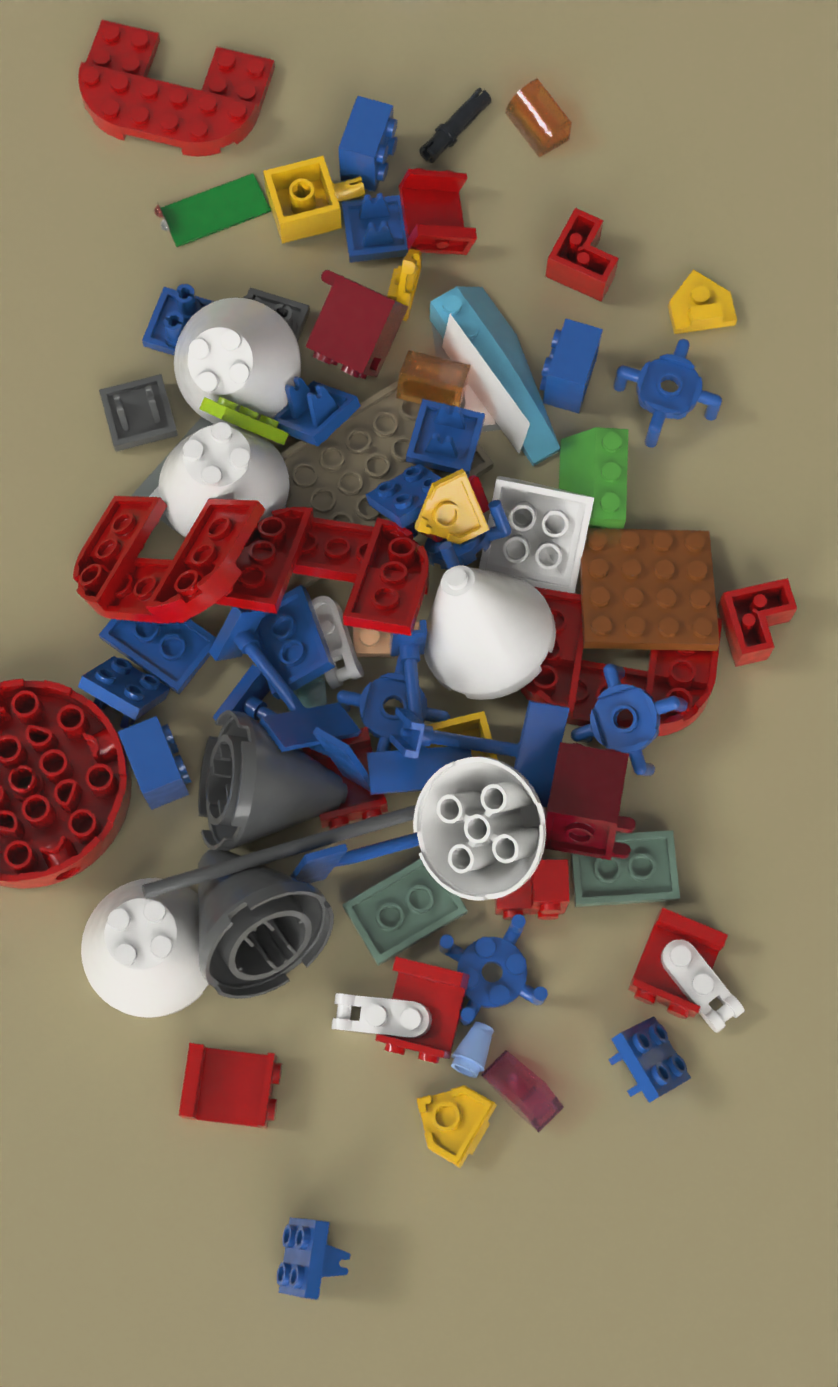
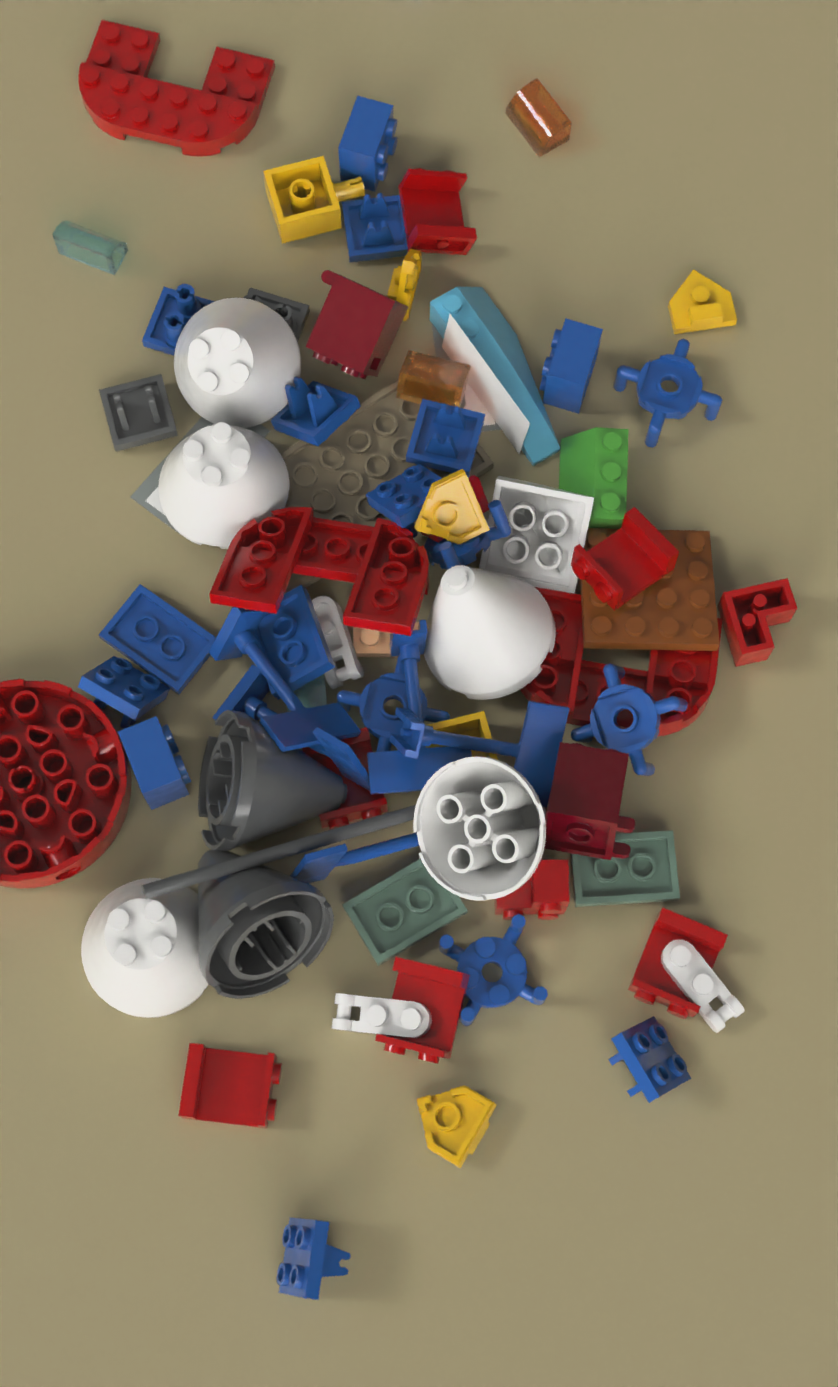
red plate [73,496,266,624] -> none
green piece [154,173,271,247] -> none
lime plate [199,396,289,445] -> none
black pin [419,88,492,163] -> none
light blue cone [451,1021,494,1078] -> none
clear pink slope [481,1050,564,1132] -> none
red brick [545,208,619,302] -> none
none -> clear light blue brick [52,220,128,275]
none -> red panel [571,507,679,611]

